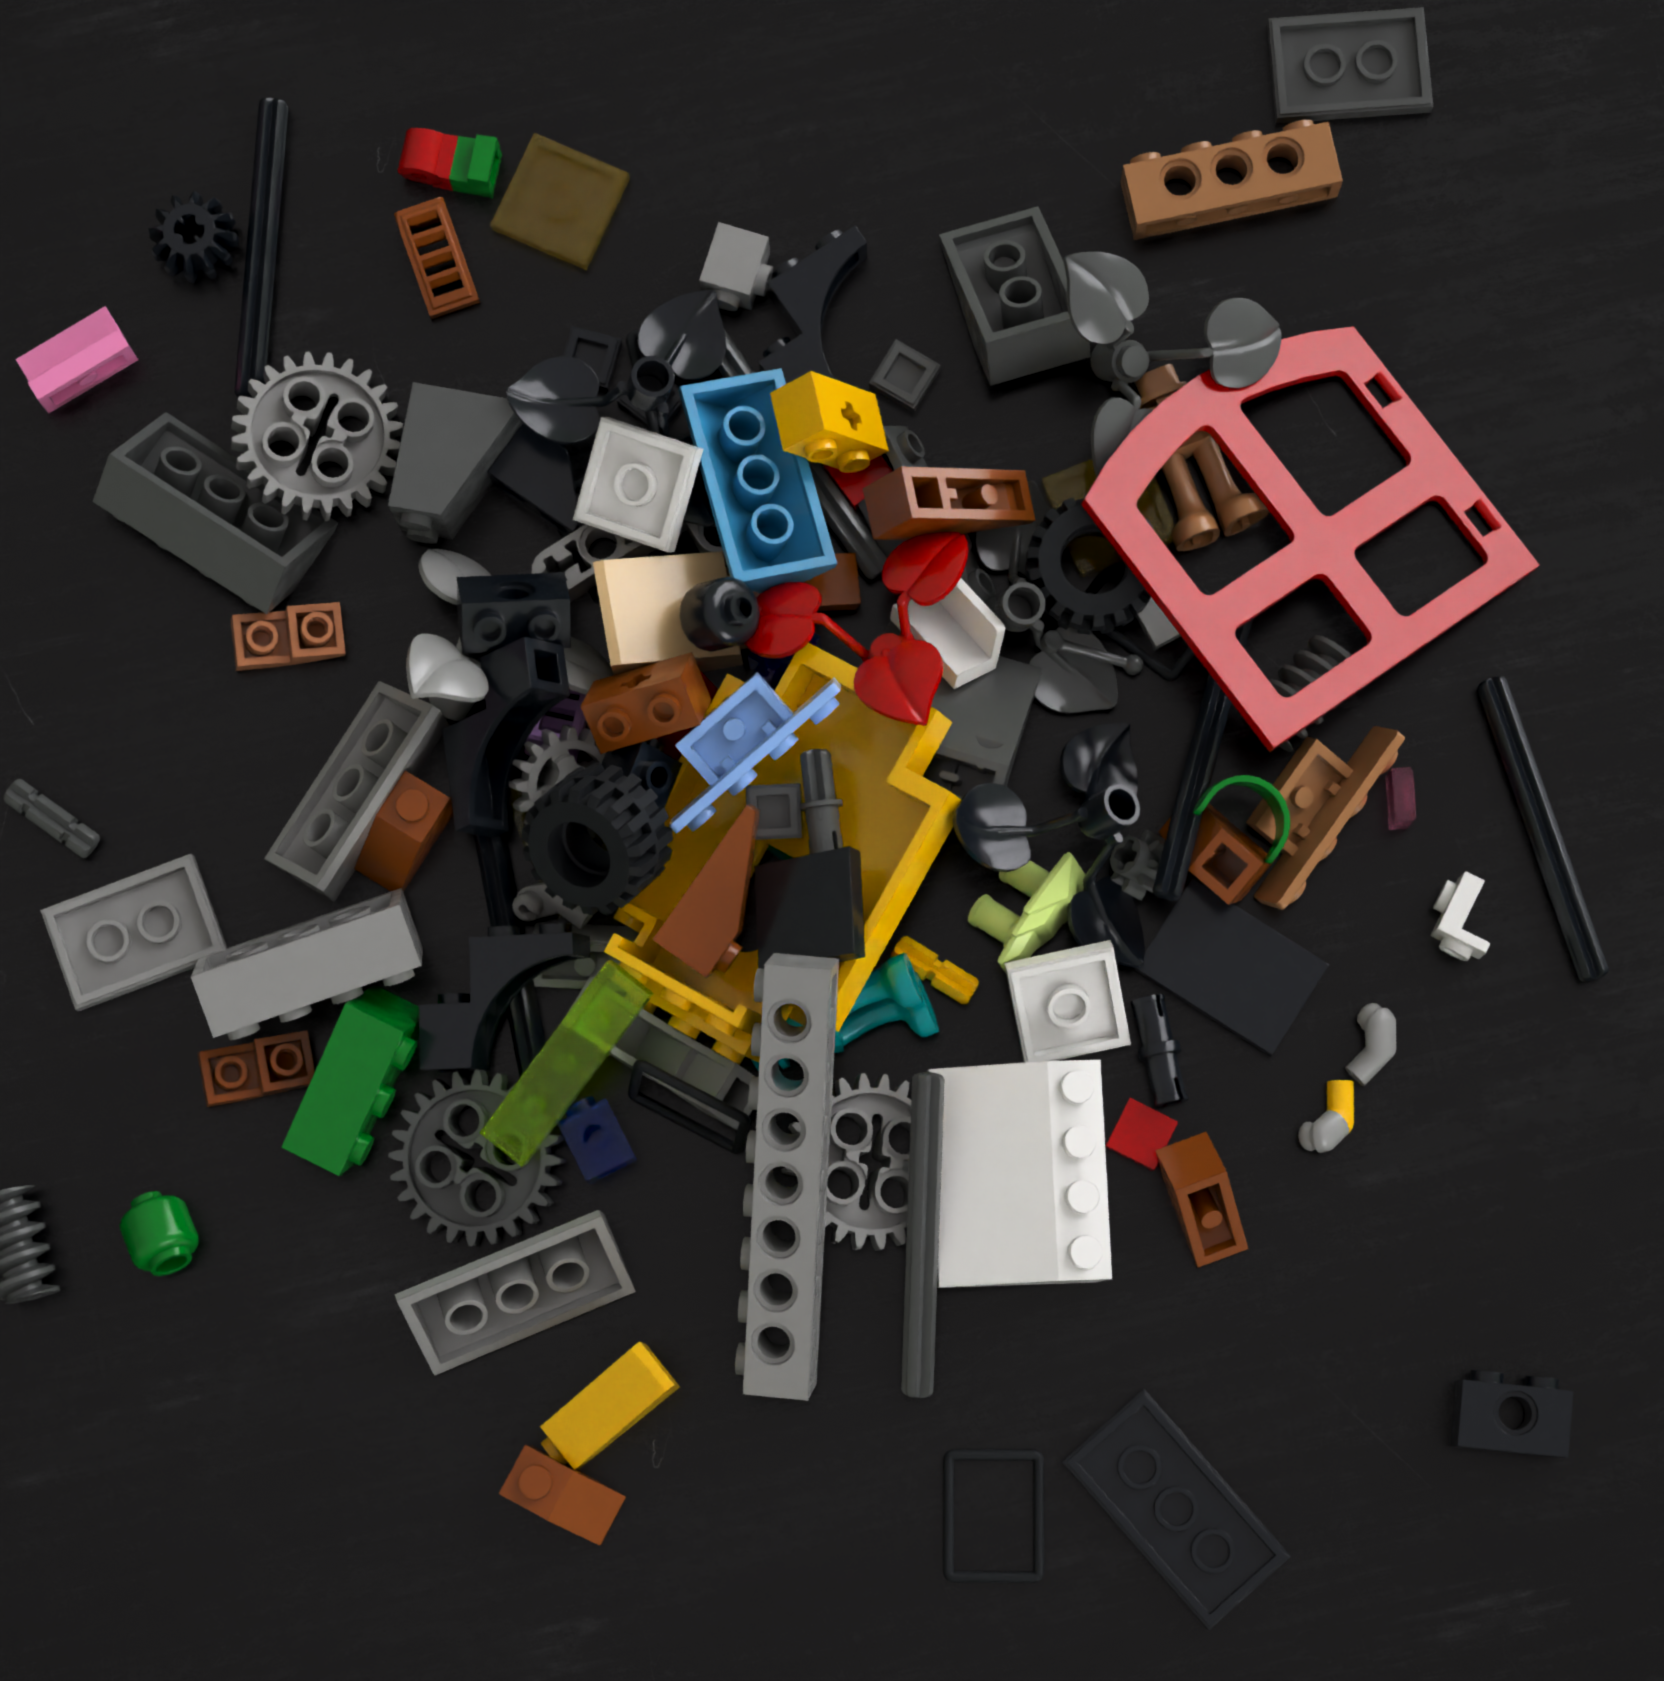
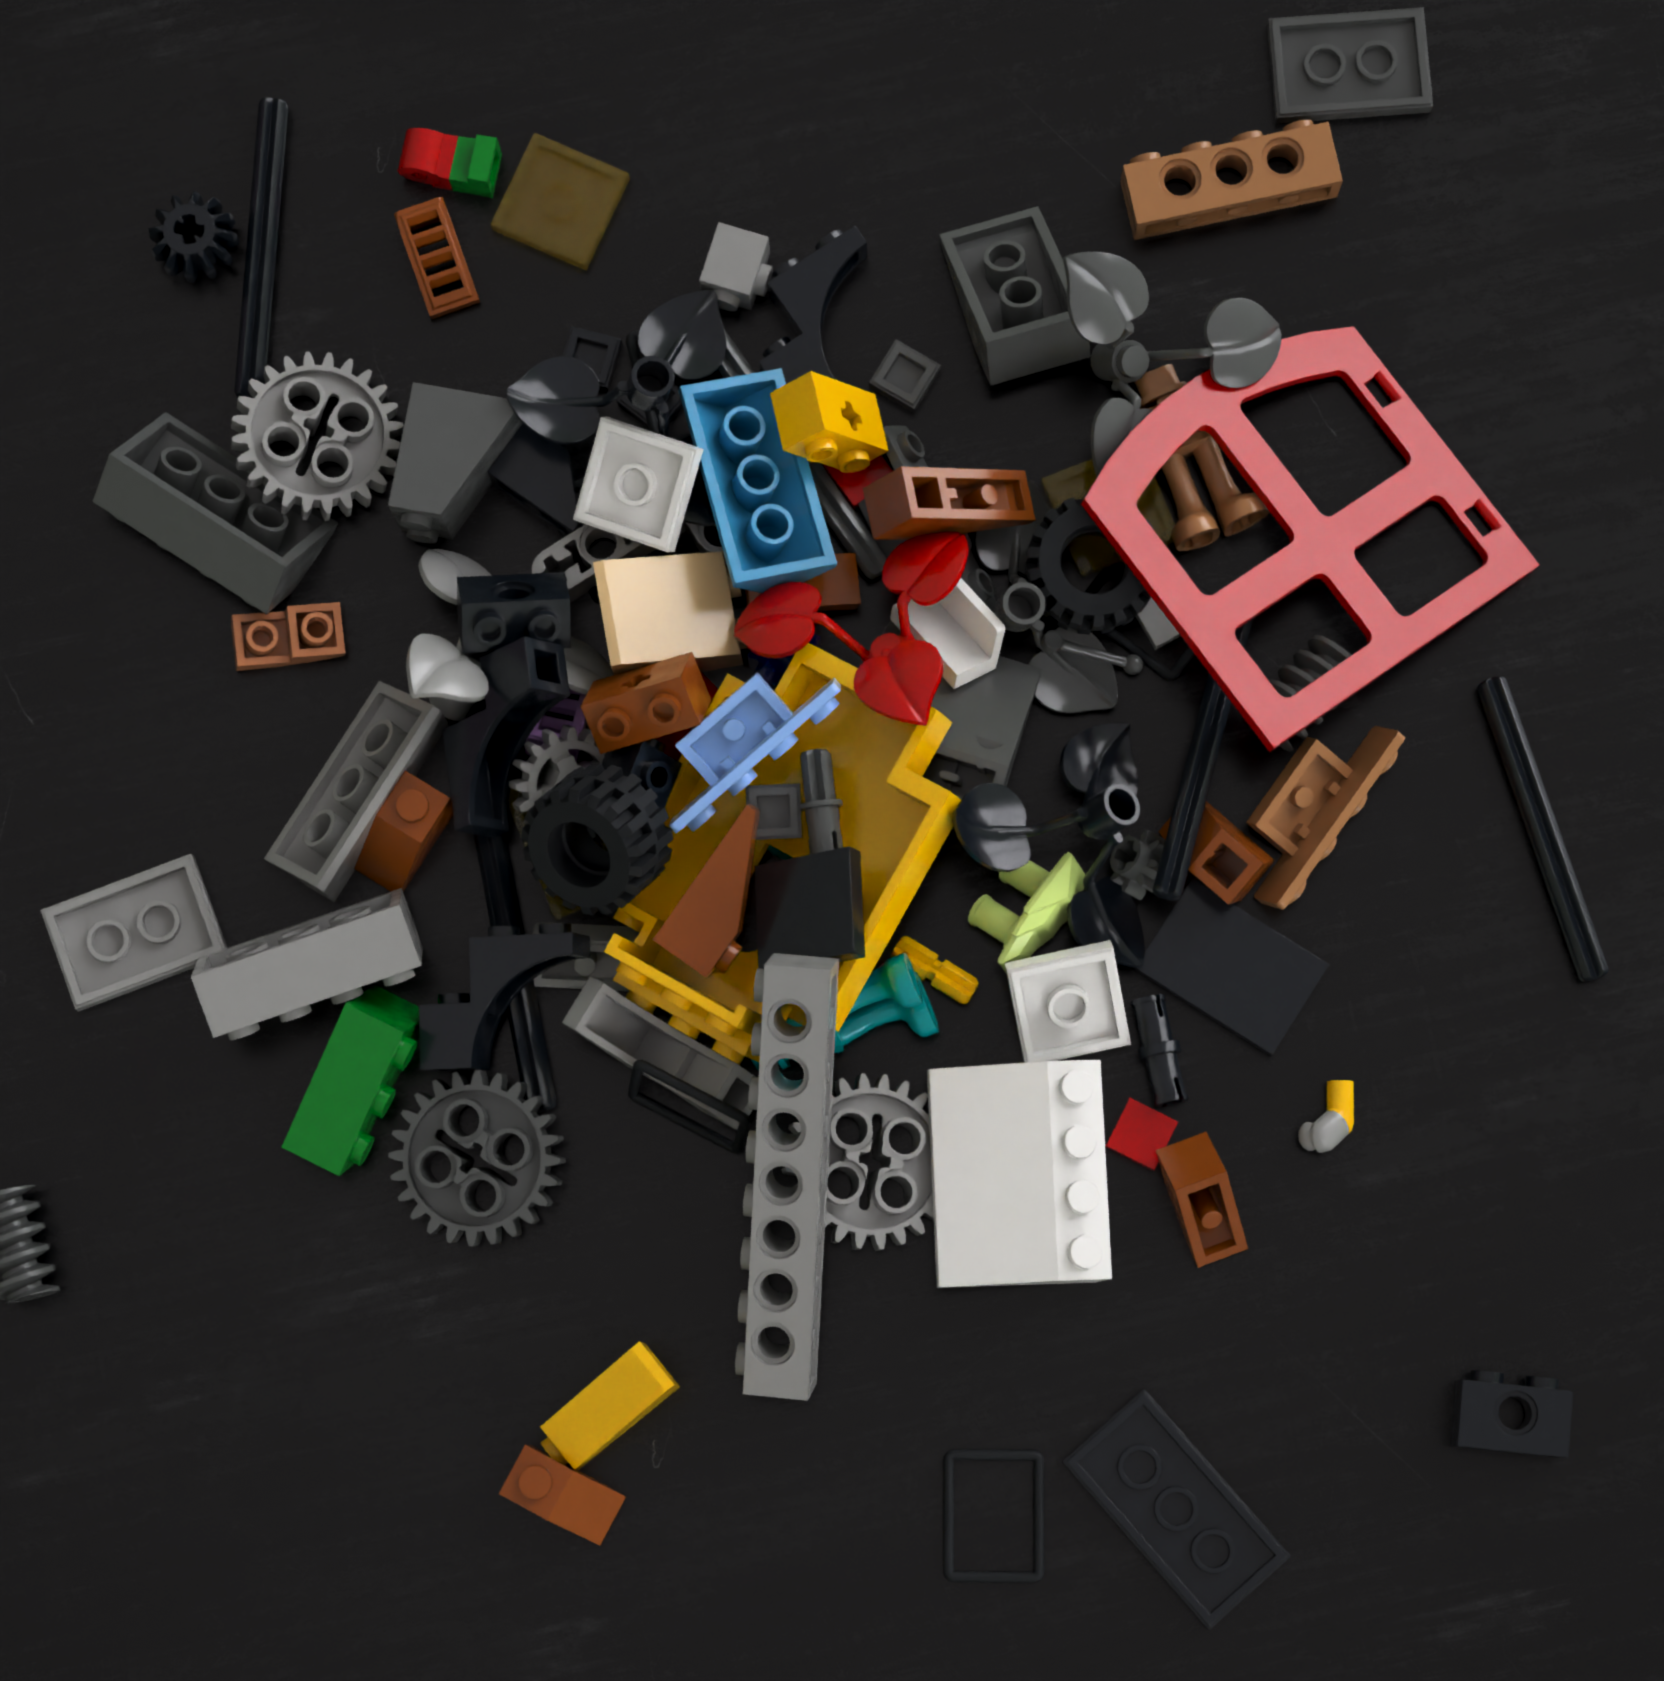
dark grey axle [3,779,100,858] -> none
bright pink panel [15,306,138,413] -> none
green head [119,1191,199,1276] -> none
dark orange slope [197,1030,315,1107] -> none
light grey slope [395,1210,636,1376] -> none
clear neon green tile [480,959,654,1167] -> none
light grey arm [512,882,593,930] -> none
clear blue brick [557,1096,638,1185] -> none
black head [679,577,760,652] -> none
dark grey axle [901,1072,945,1398] -> none
green helmet [1193,775,1290,864] -> none
light grey arm [1345,1003,1396,1086] -> none
clear pink tile [1385,767,1416,830] -> none
white bracket [1430,871,1490,961] -> none

